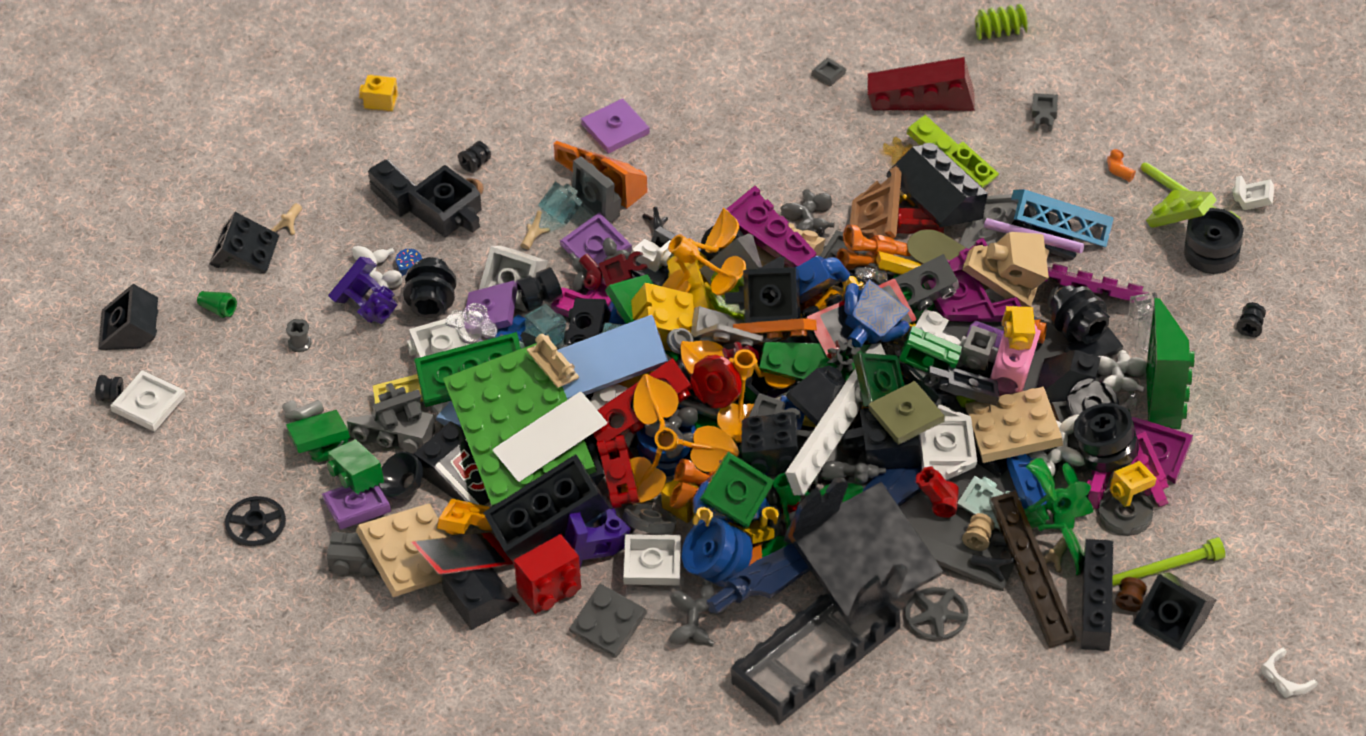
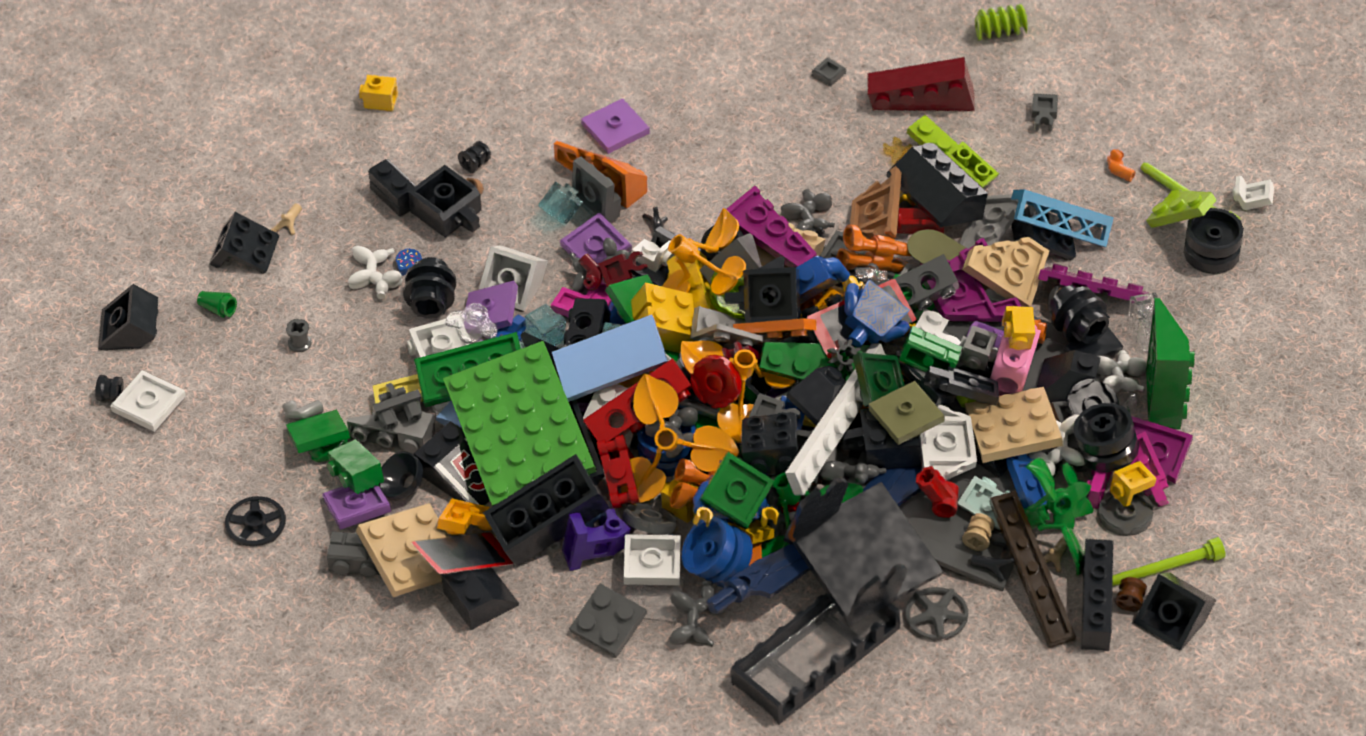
dark purple tile [328,257,398,324] -> none
white sticker [493,392,607,482] -> none
red brick [514,534,582,614] -> none
black wheel [516,267,563,312] -> none
tan bar [520,210,550,250] -> none
tan hinge [526,334,579,388] -> none
light grey plate [667,328,693,354] -> none
yellow tile [876,251,922,275] -> none
lavender bar [984,218,1084,253] -> none
tan torso [986,232,1049,289] -> none
black bush [1236,302,1266,338] -> none
white cap [1261,648,1318,698] -> none

